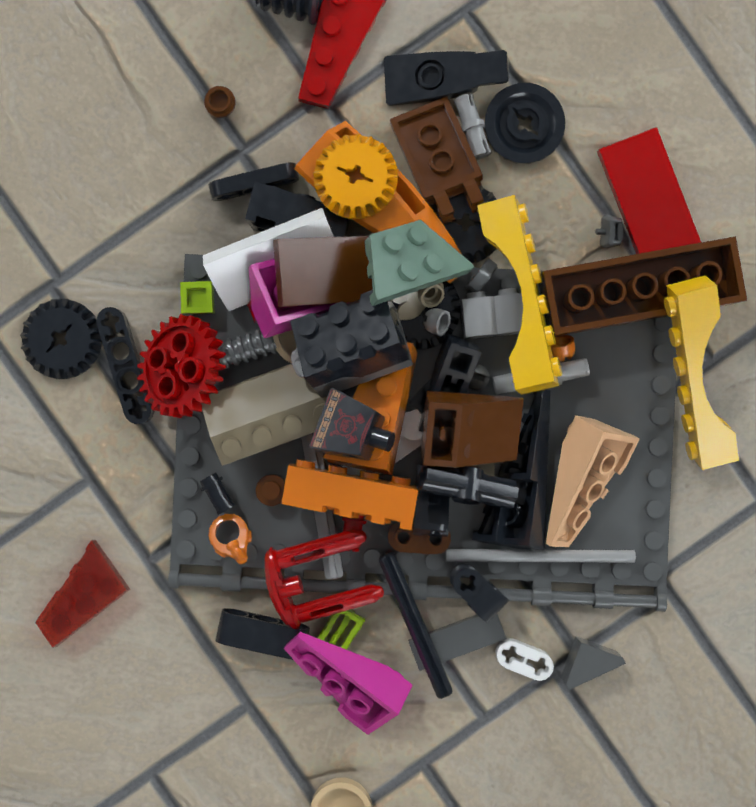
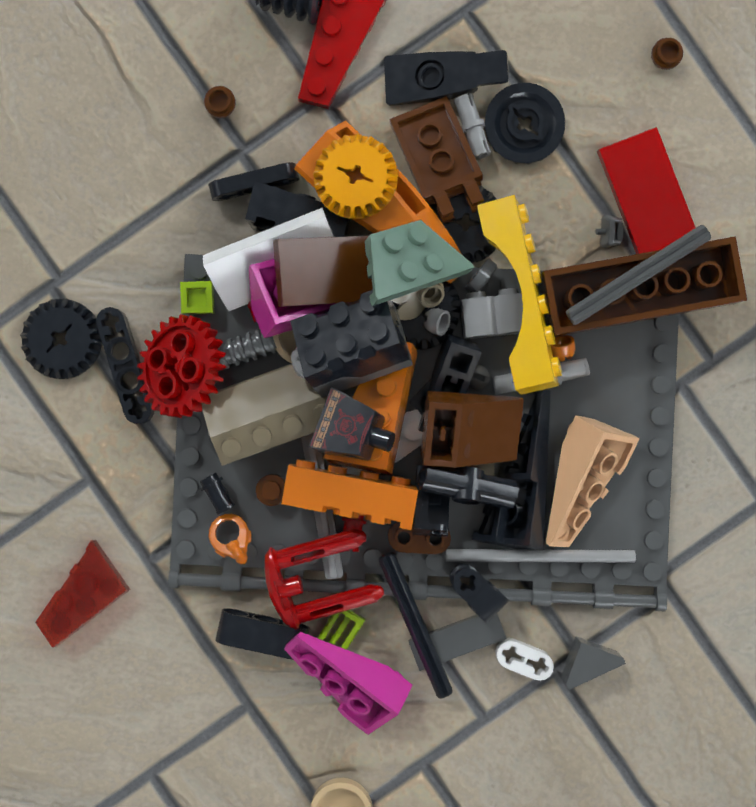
yellow arch [664,275,739,470] -> none
none -> dark grey axle [566,225,711,325]
none -> reddish brown plate [651,38,683,70]

